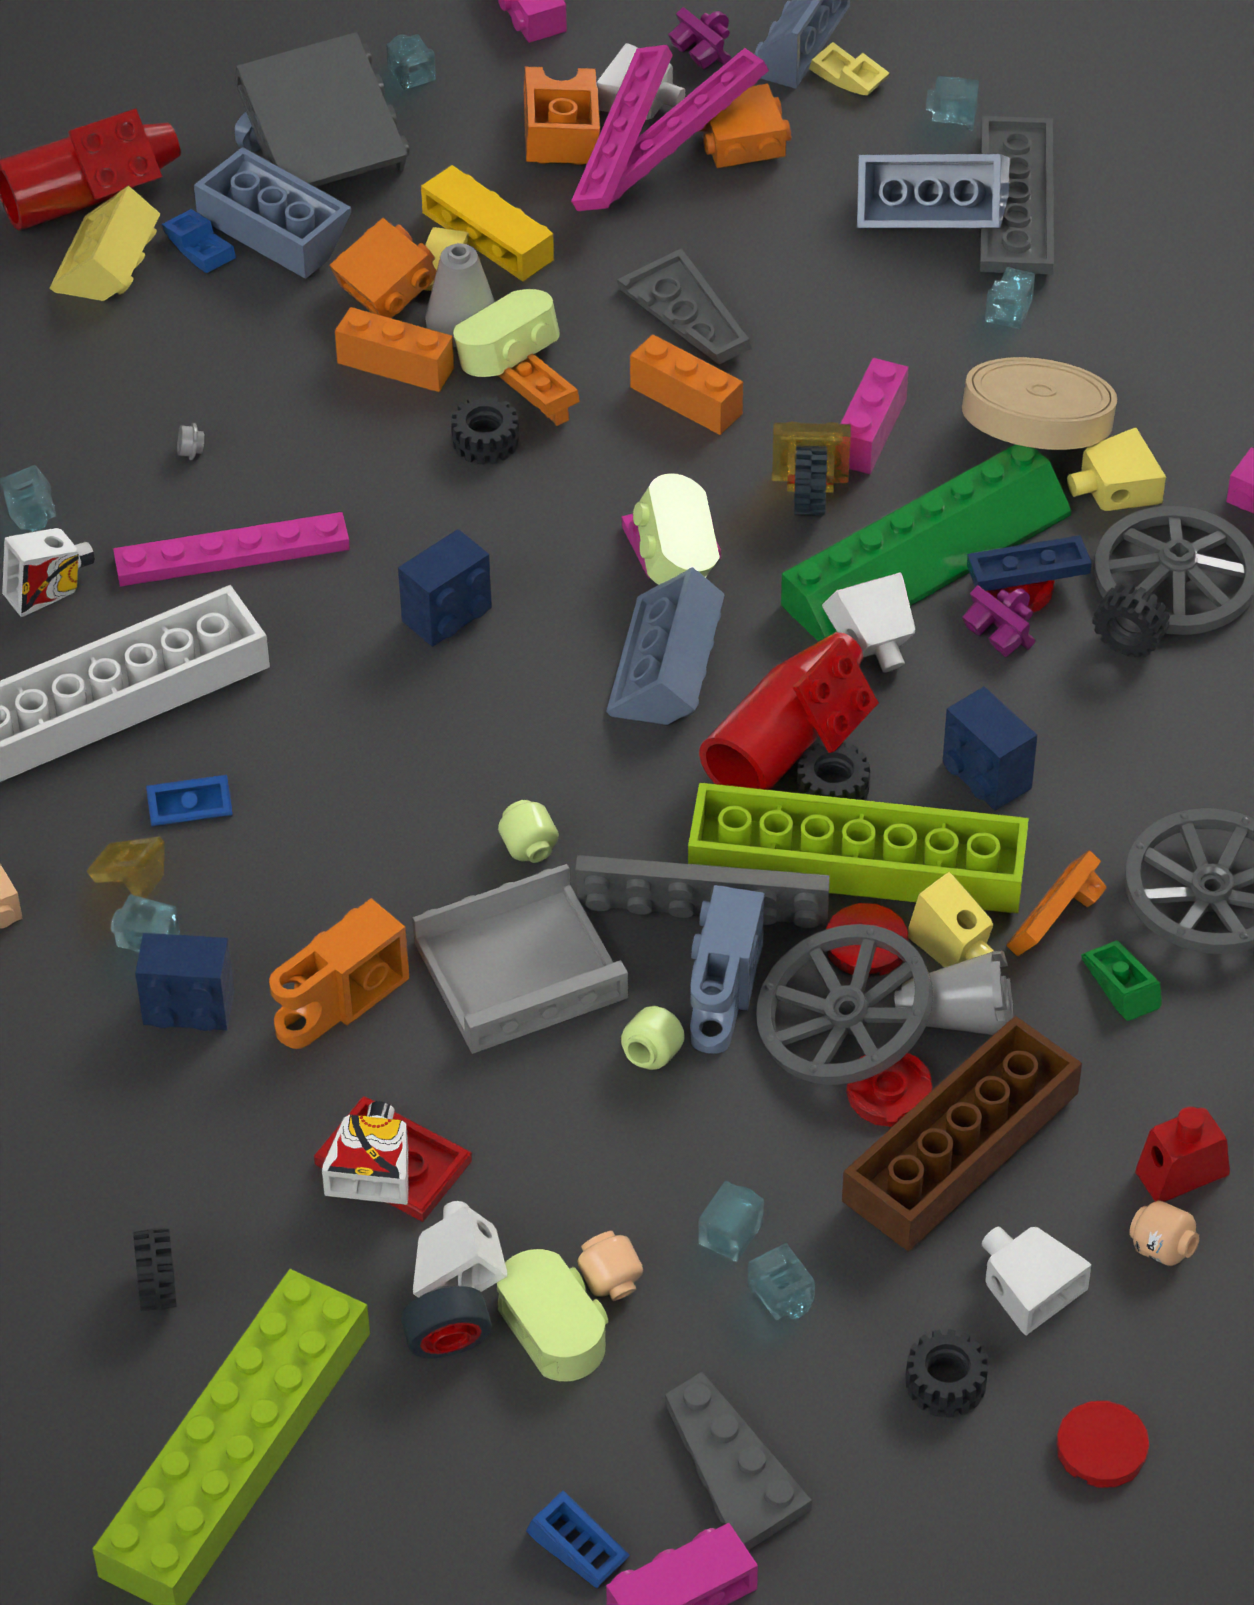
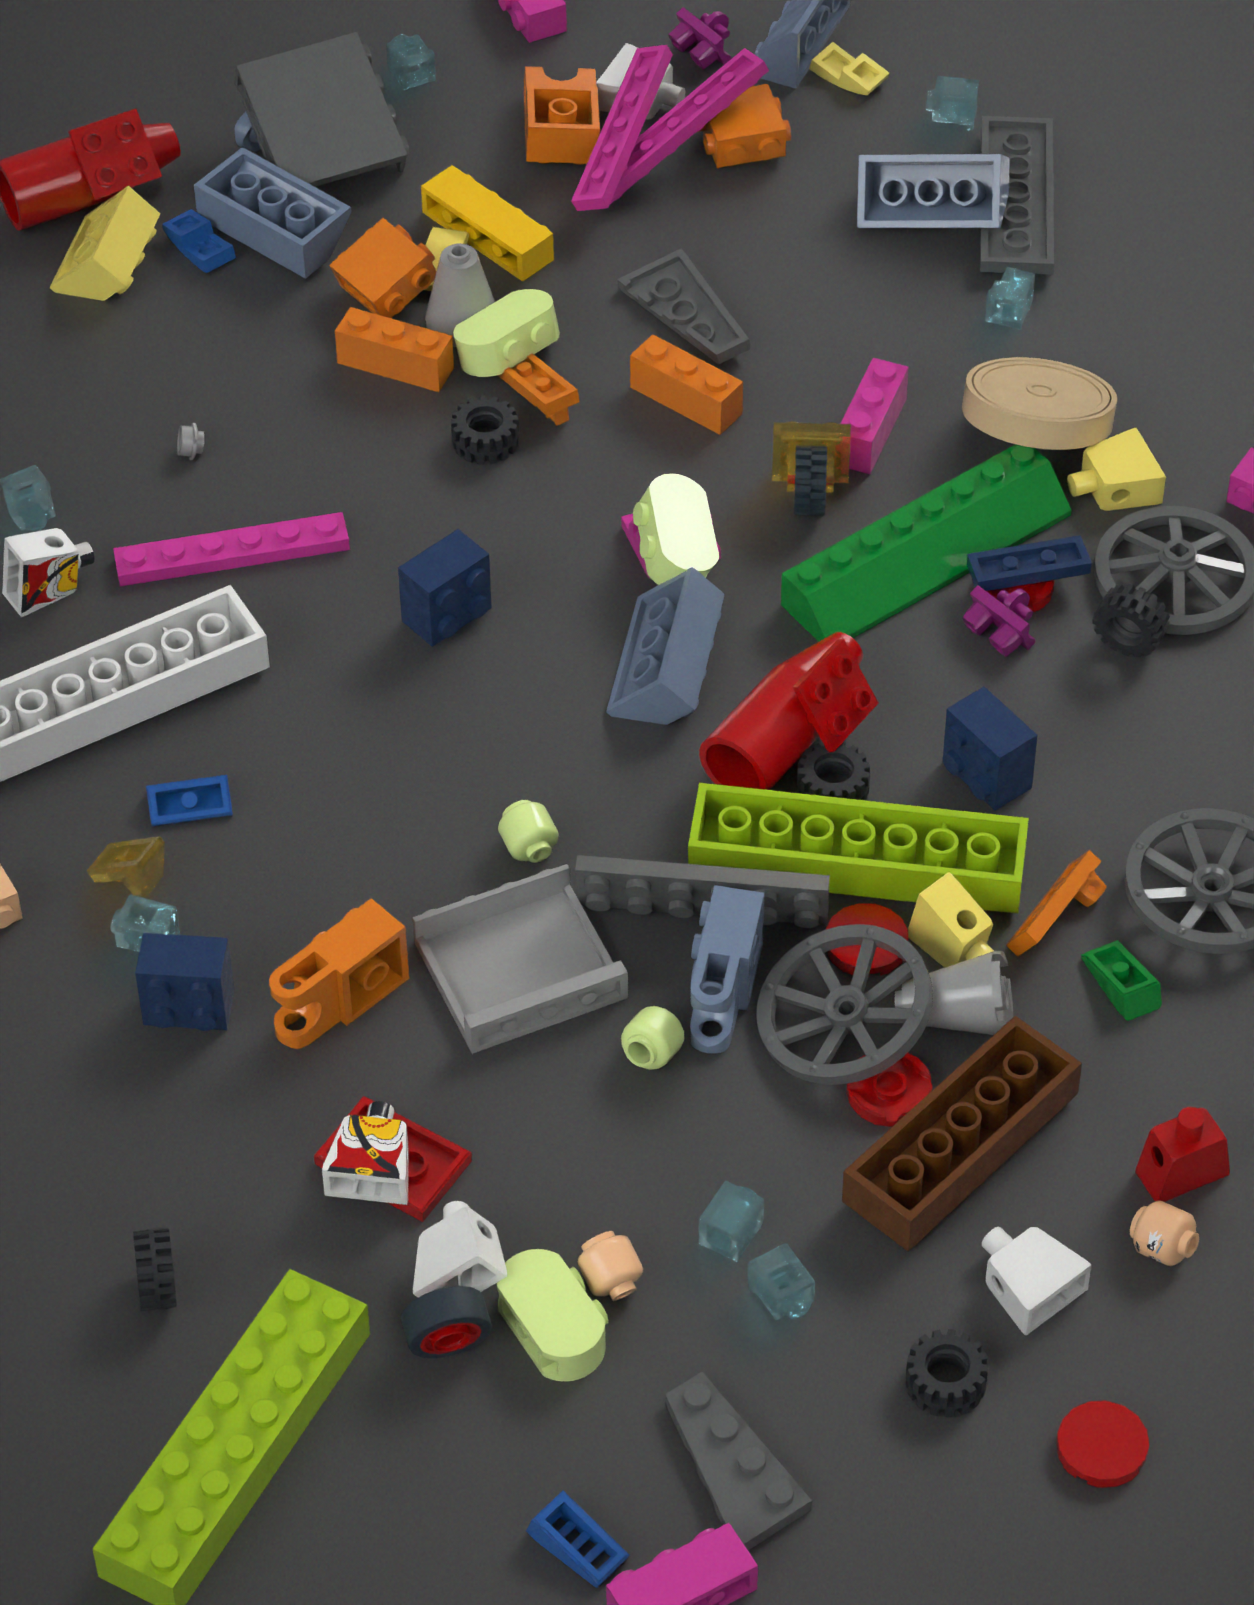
white torso [822,572,915,672] -> none

